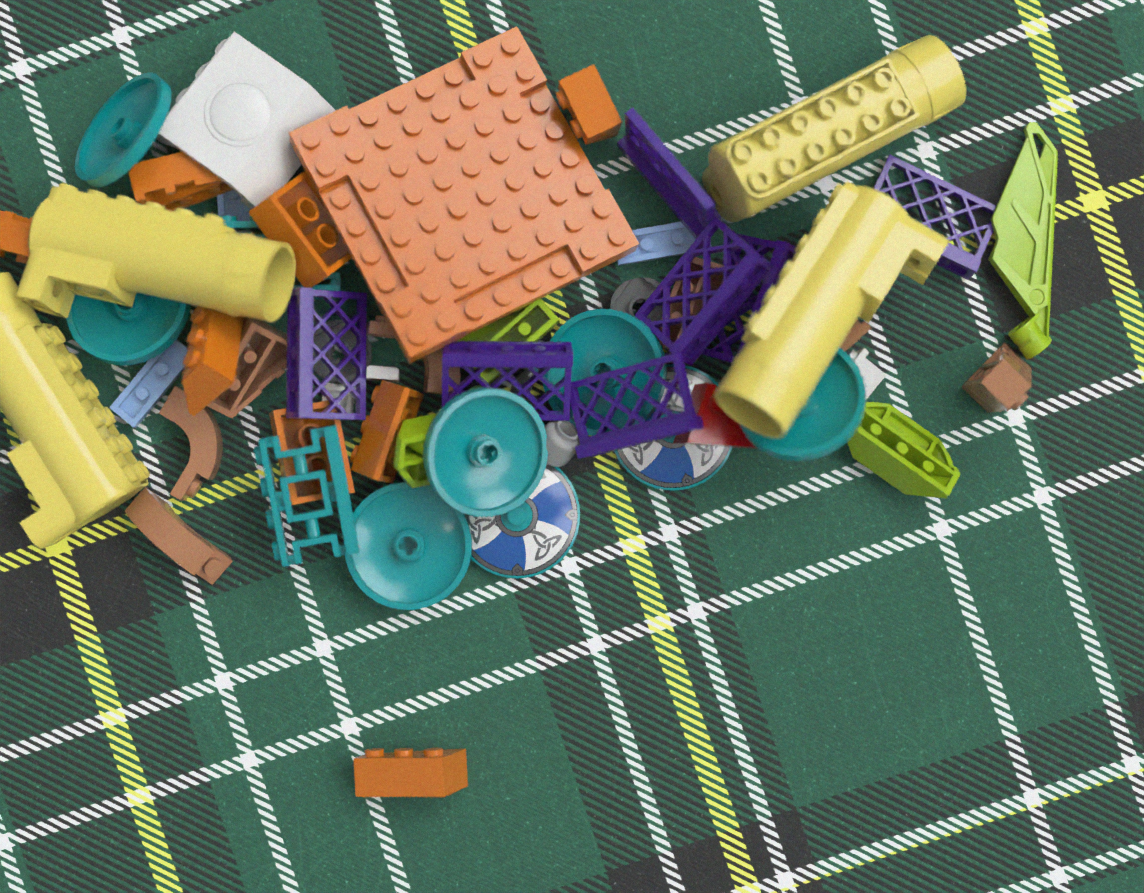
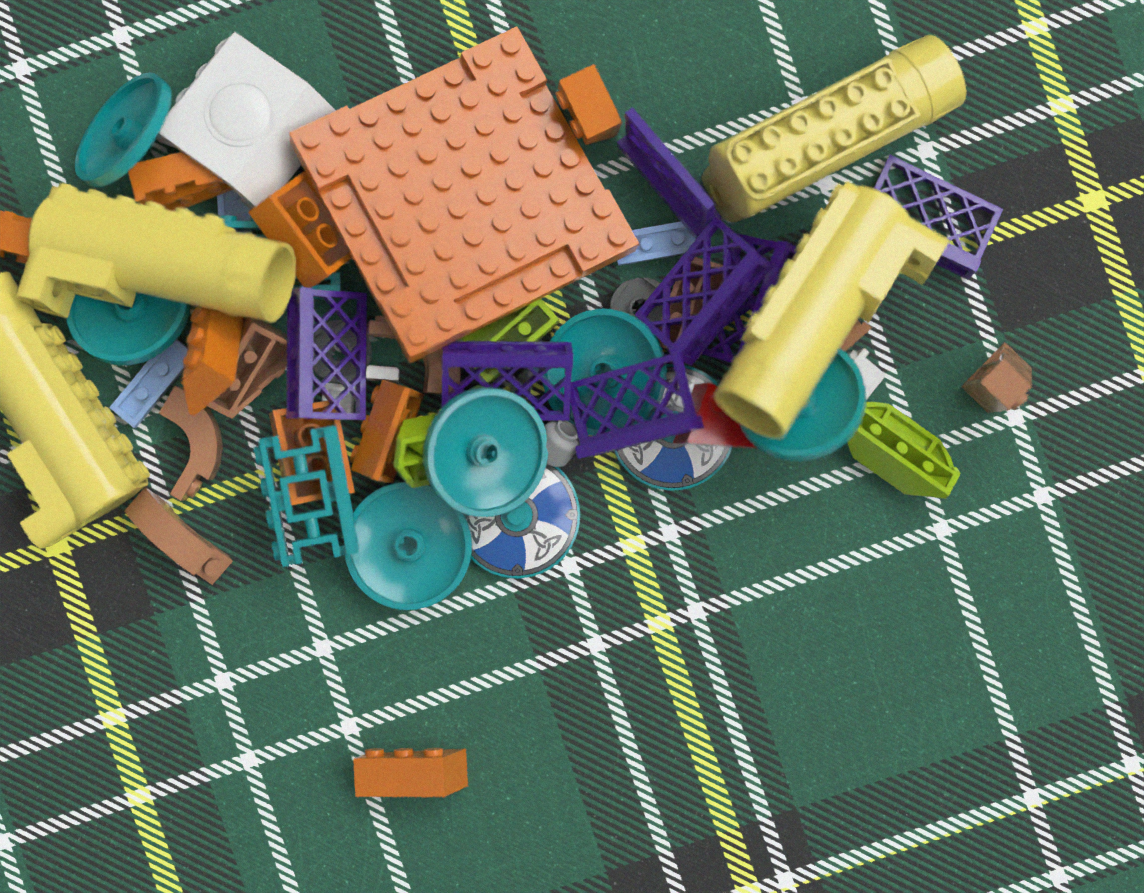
lime wing [988,121,1058,360] -> none

